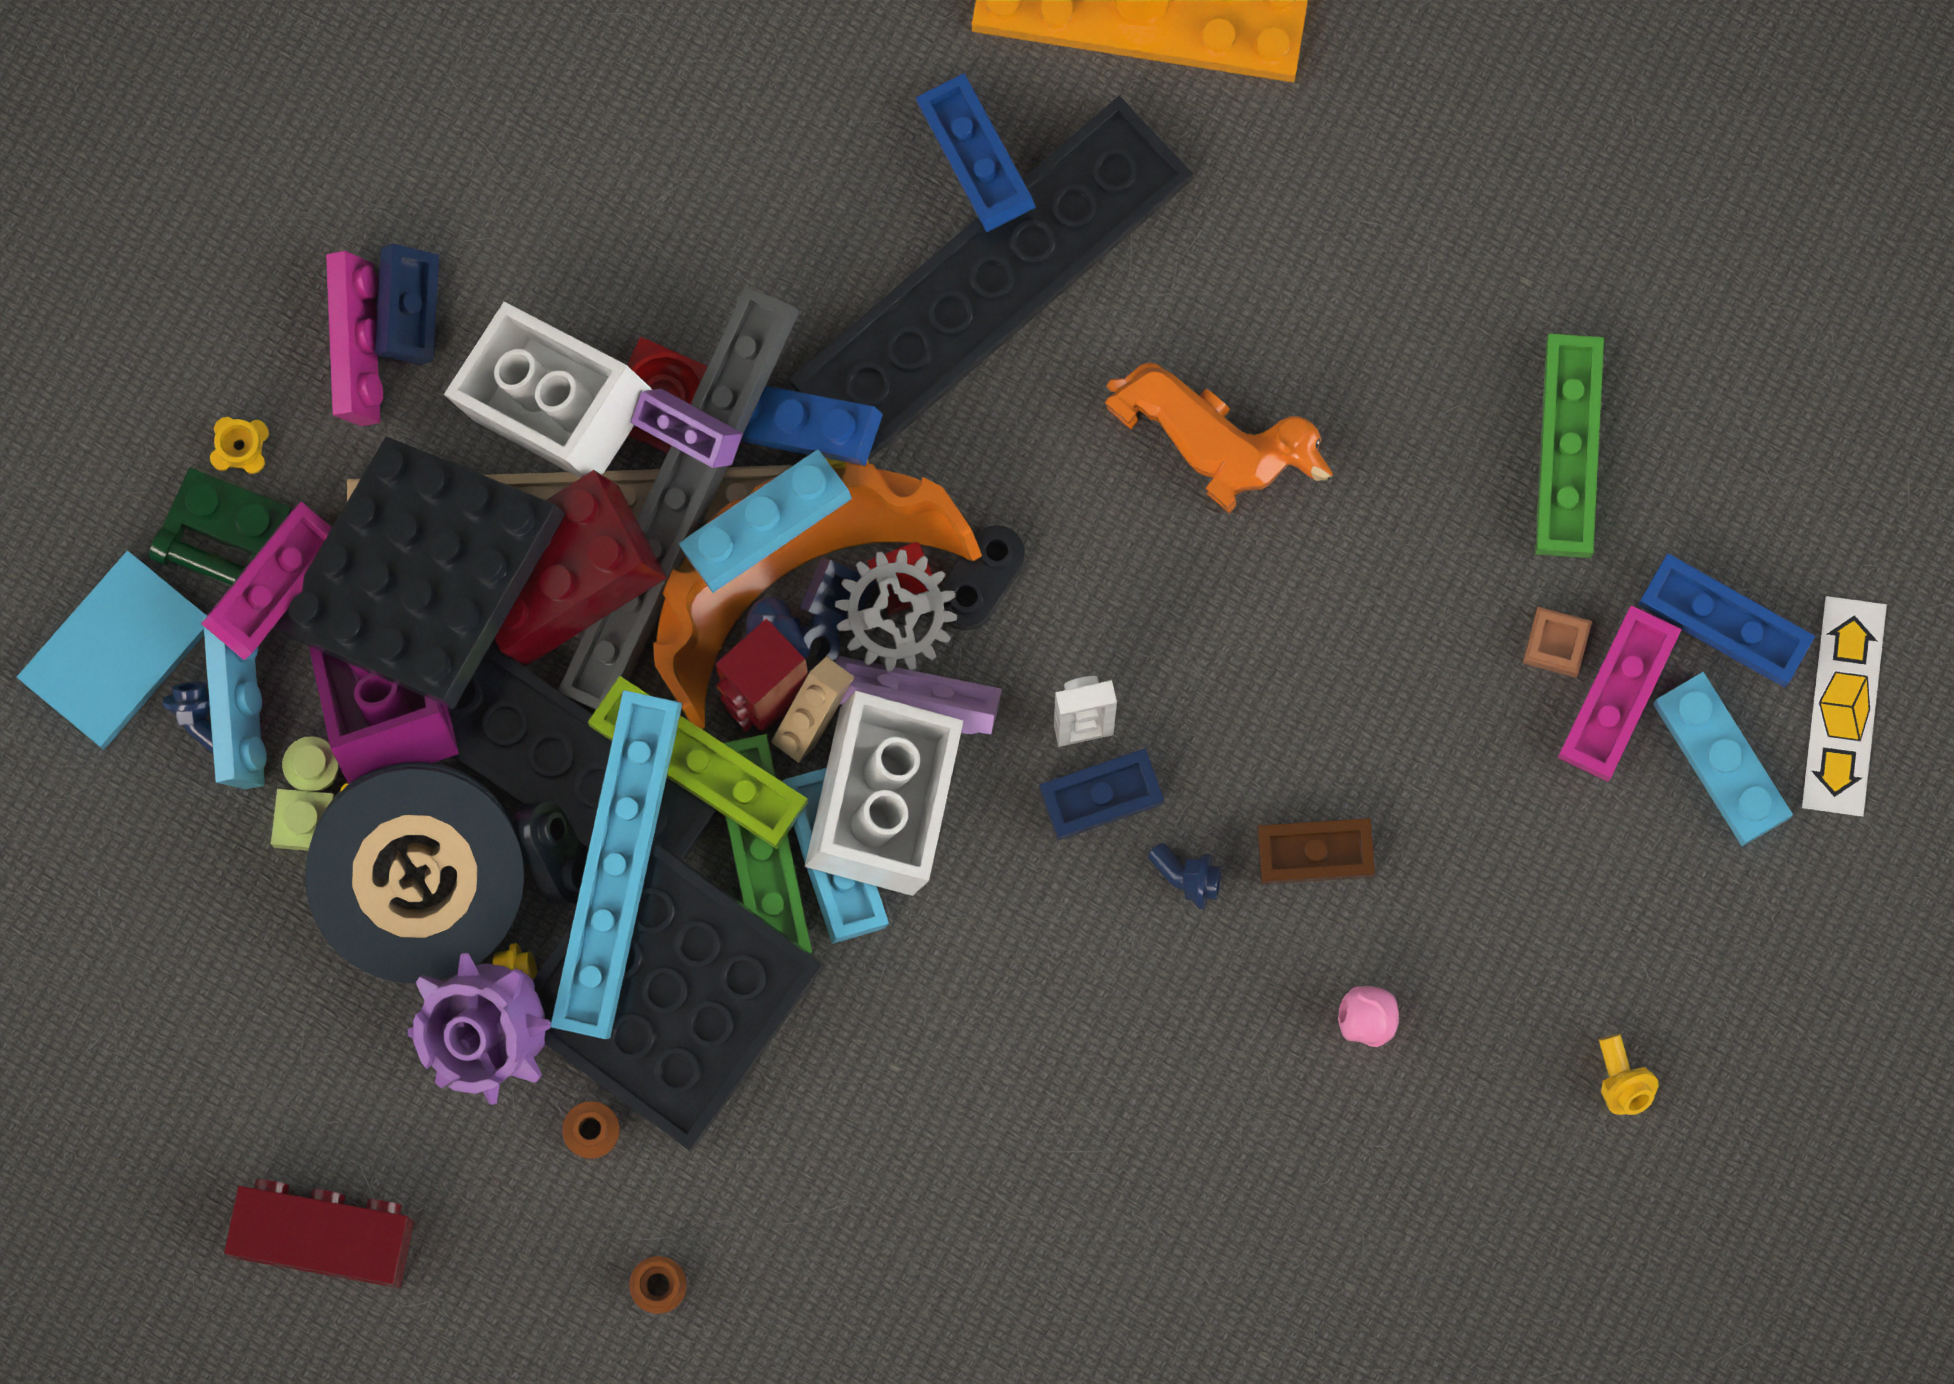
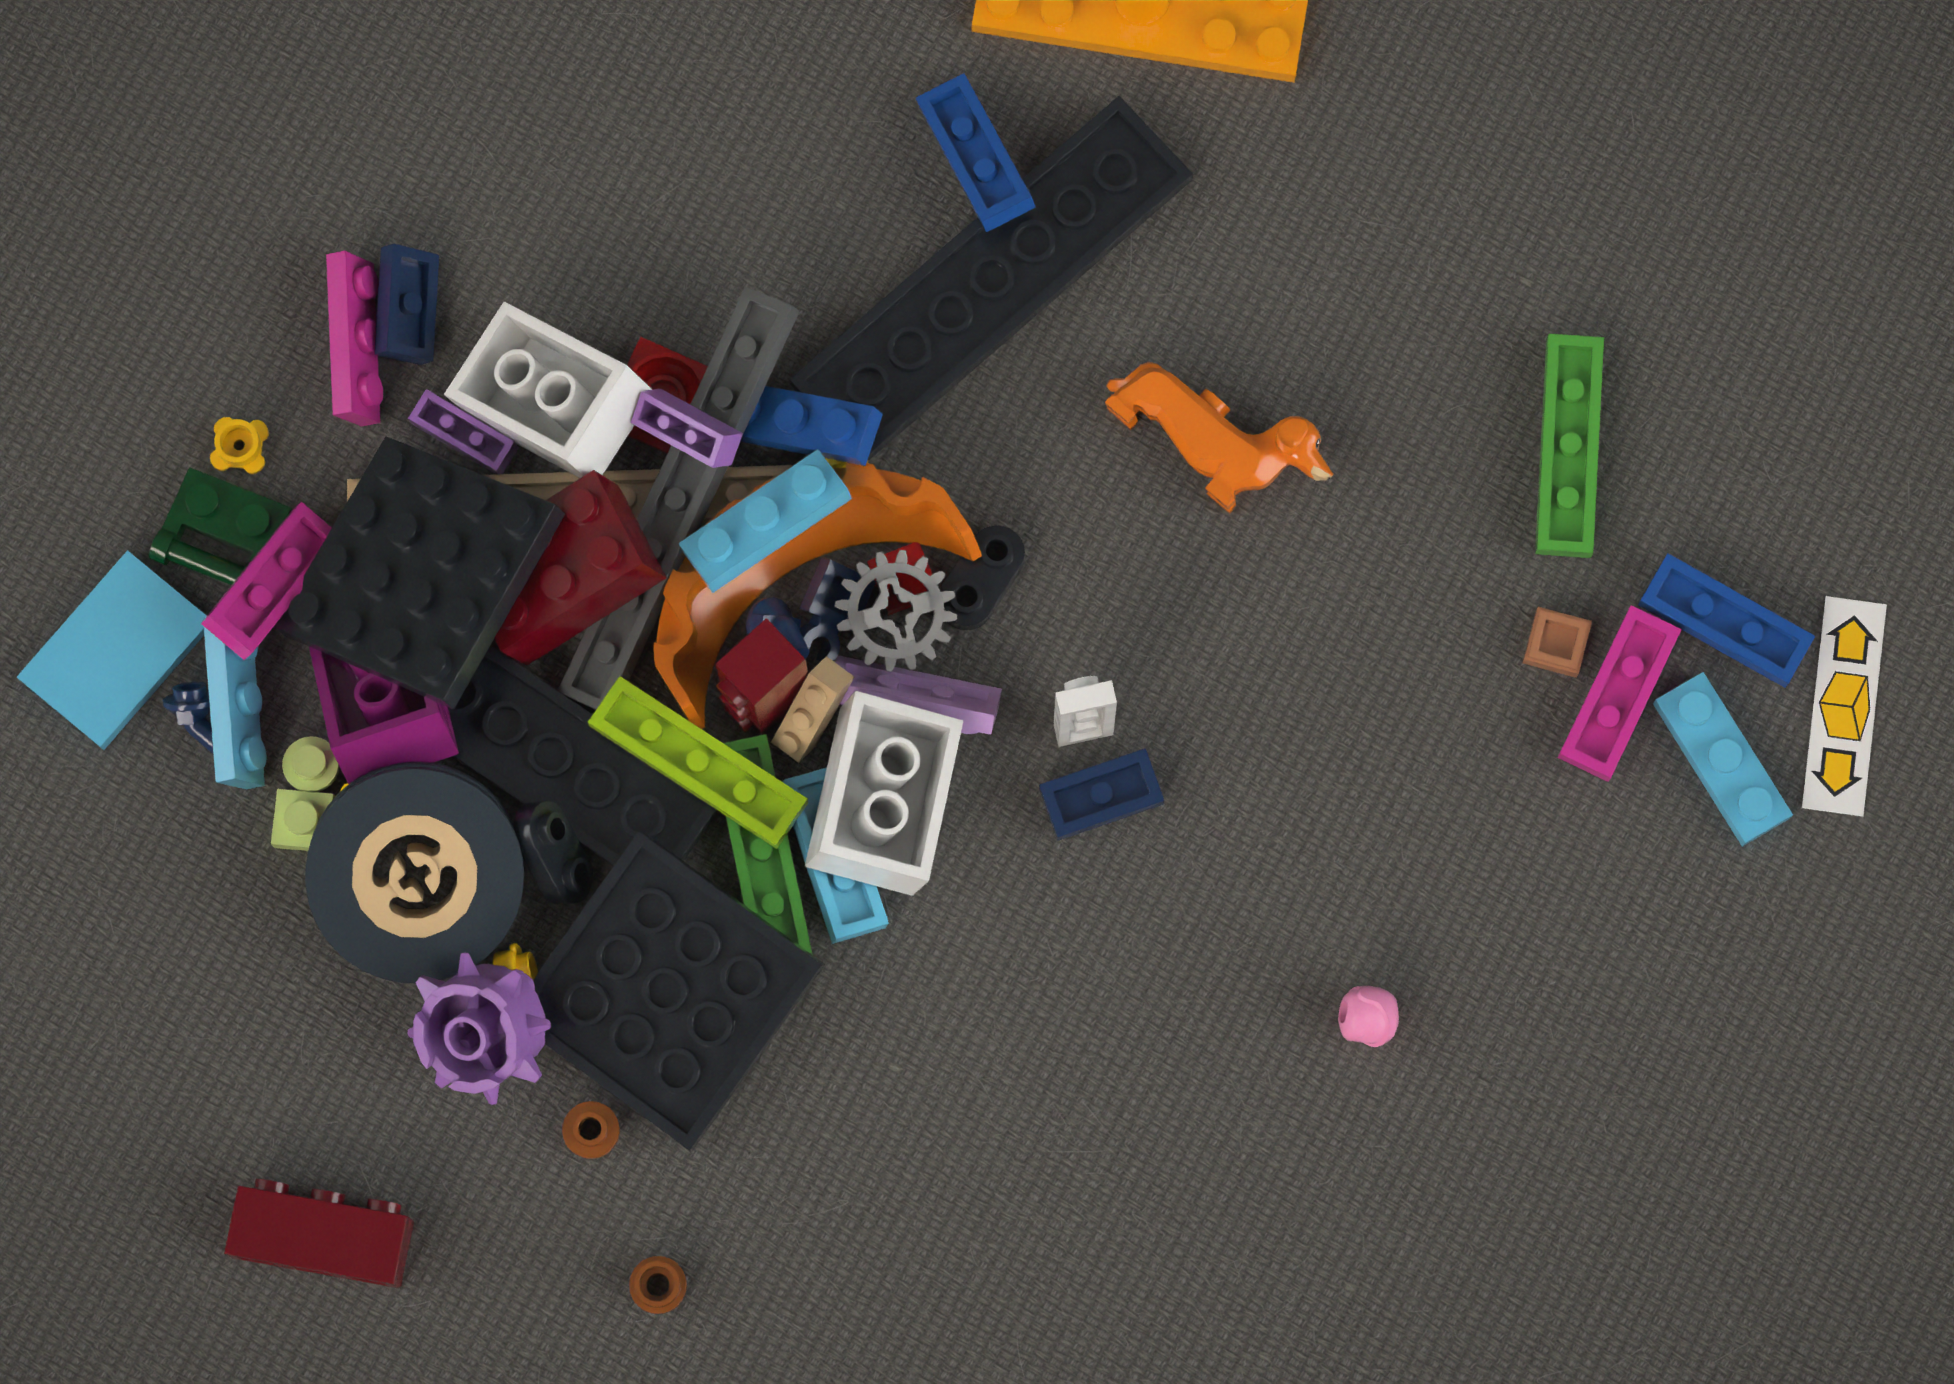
medium azure plate [551,690,682,1039] -> none
dark blue plate [1148,843,1221,910] -> none
reddish brown plate [1257,818,1375,885] -> none
yellow plate [1599,1034,1659,1115] -> none
none -> medium lavender piece [408,389,519,474]

